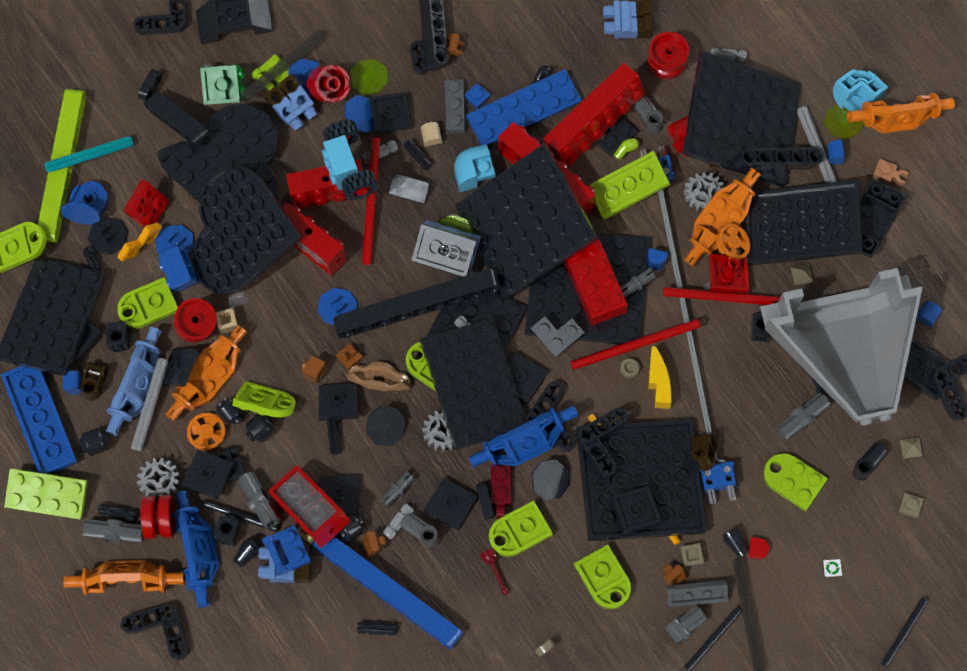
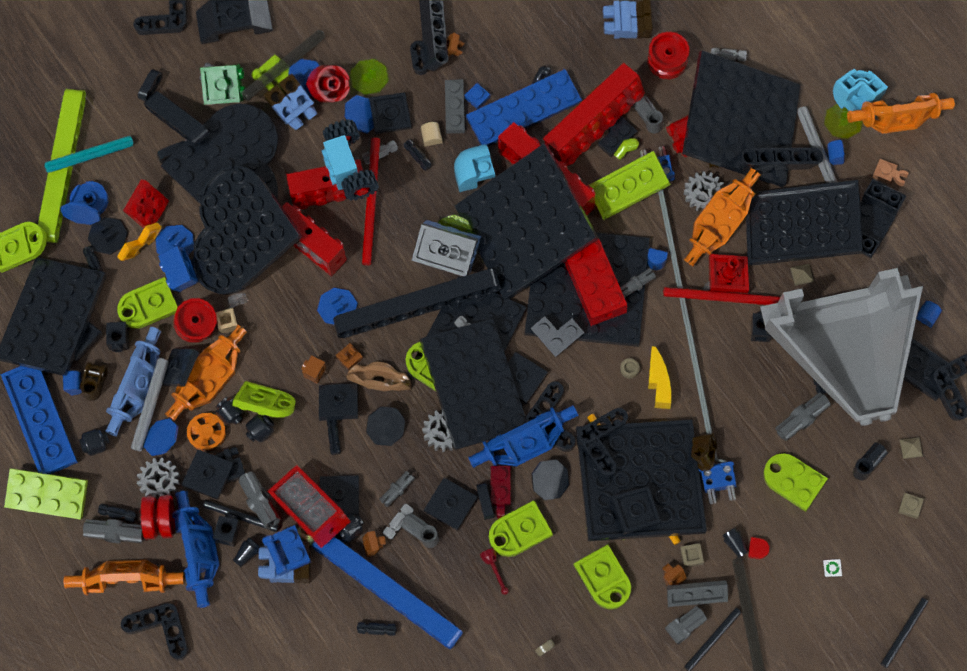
slope [389,173,430,205] -> none
red piece [570,319,701,370] -> none
orange piece [715,223,750,261] -> none
none -> blue piece [144,418,178,456]

